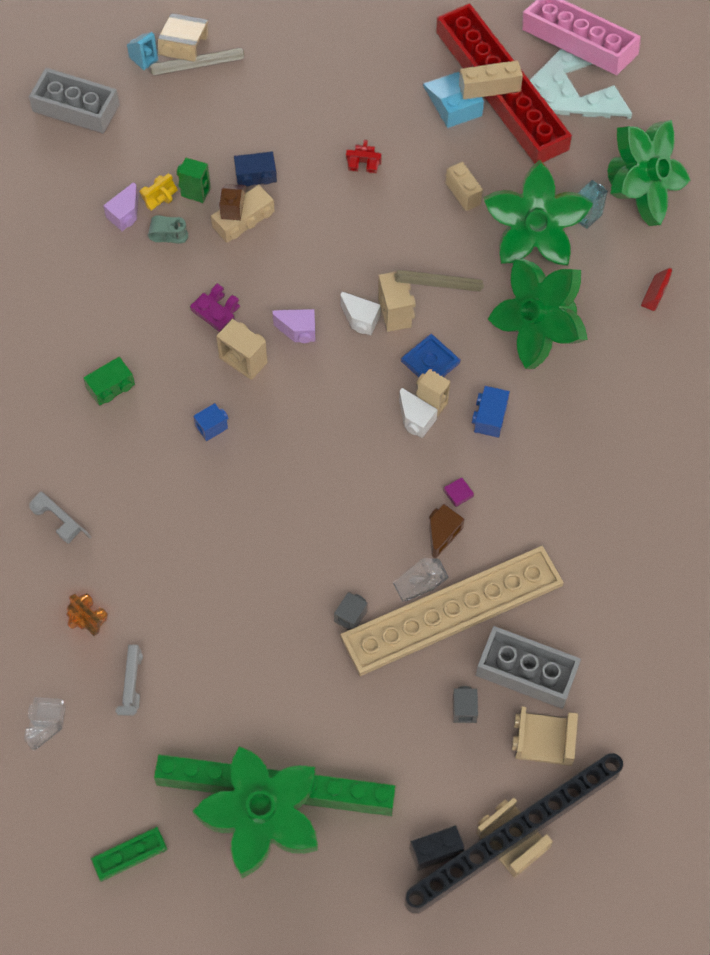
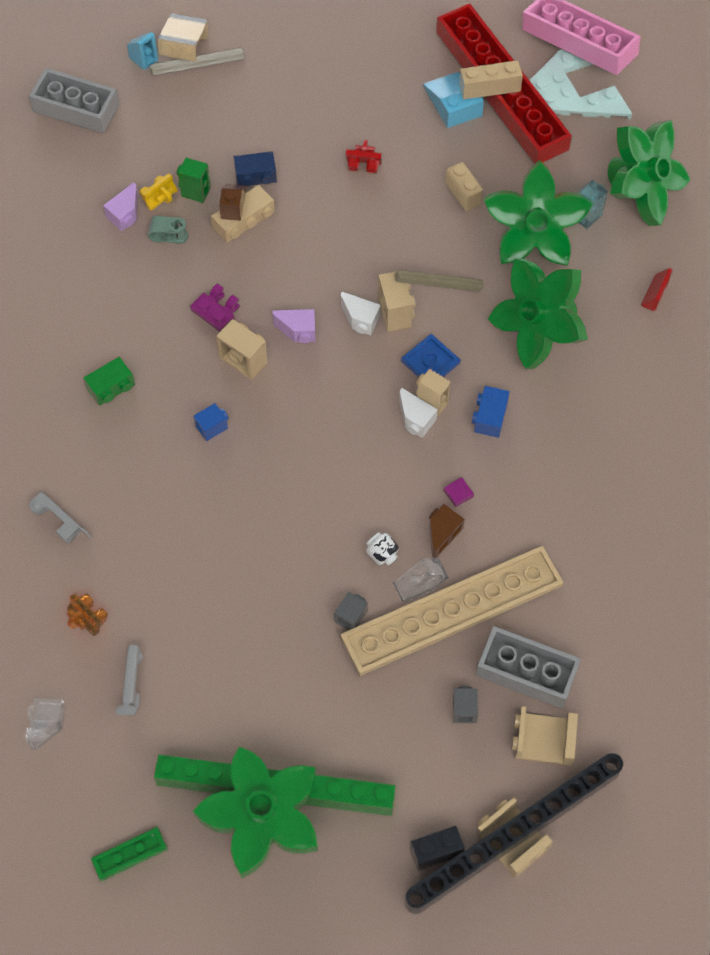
none -> white head [366,532,399,566]

